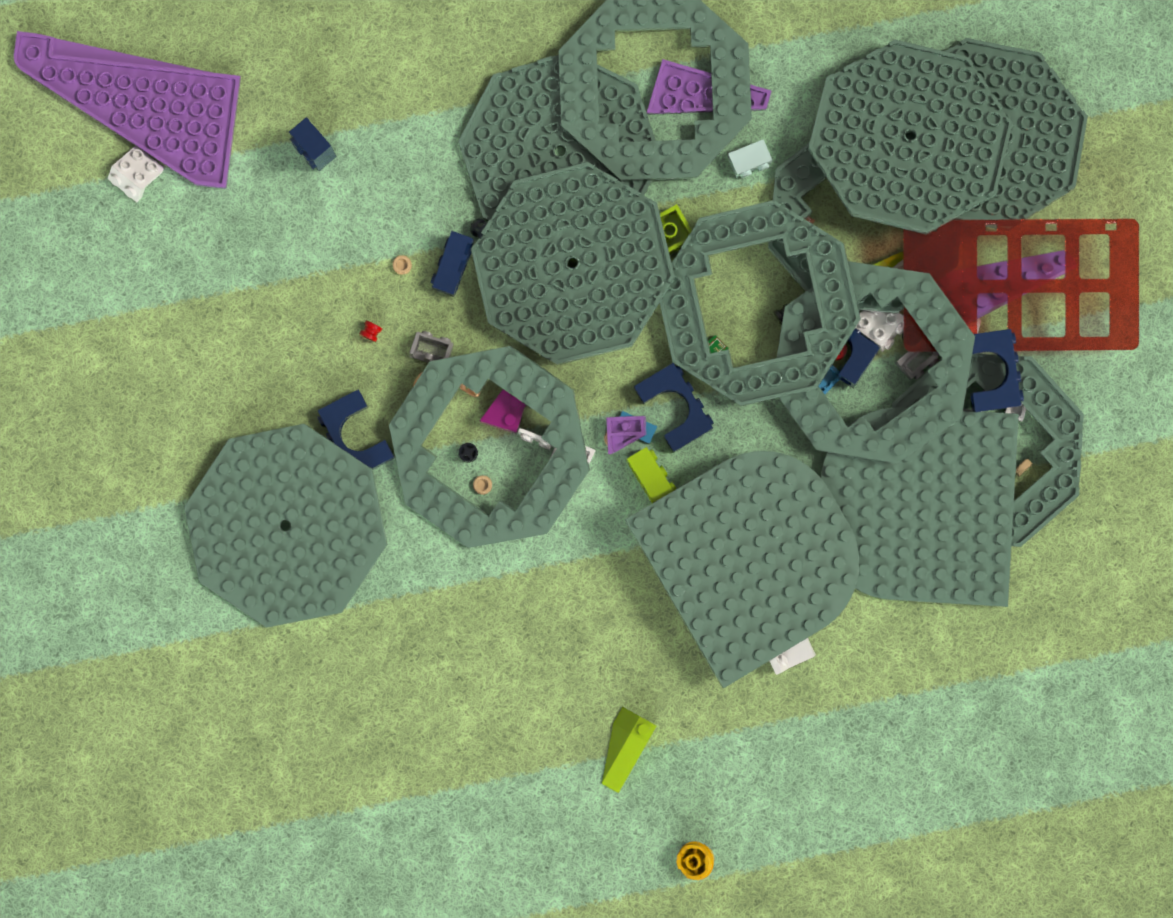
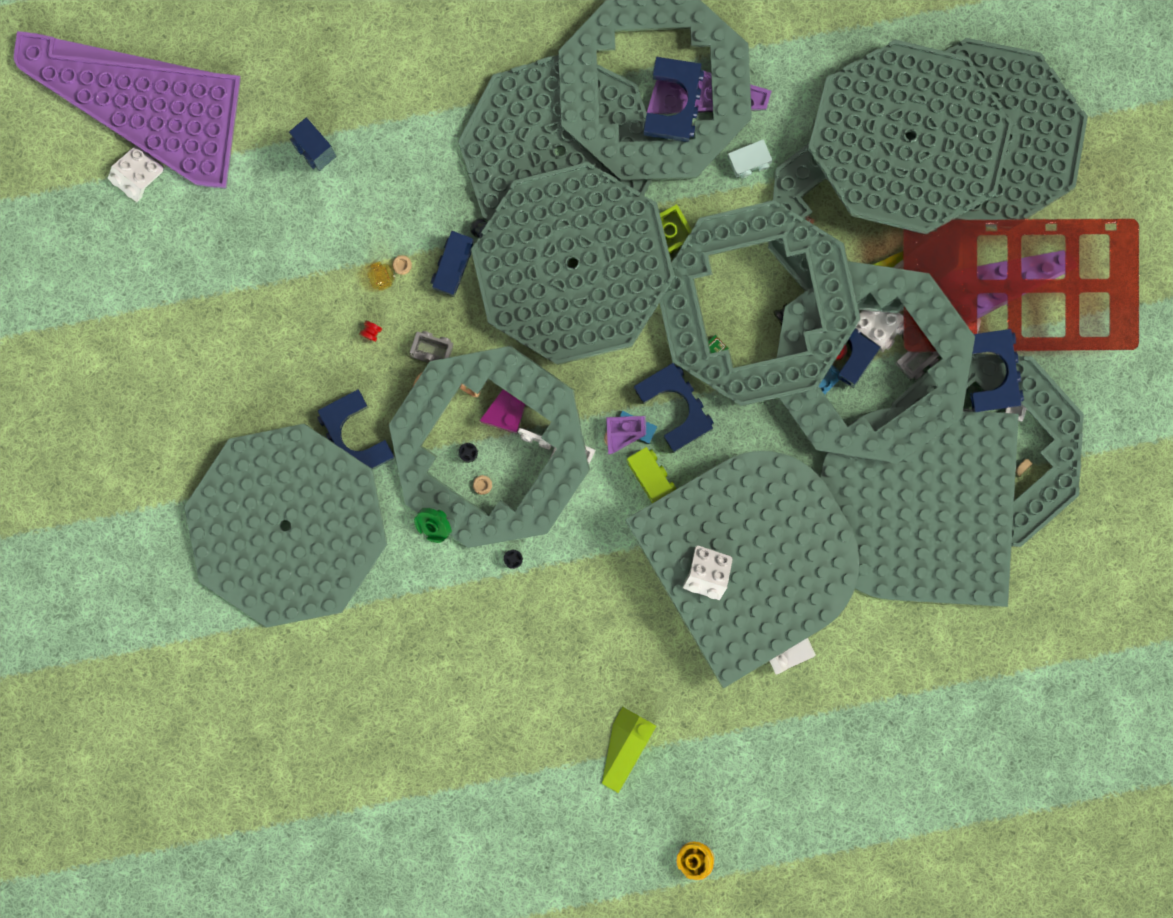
none -> clear yellow head [367,261,395,291]
none -> green plate [414,508,452,543]
none -> black wheel [504,549,523,569]
none -> dark blue arch [644,57,705,142]
none -> white bracket [683,546,732,600]

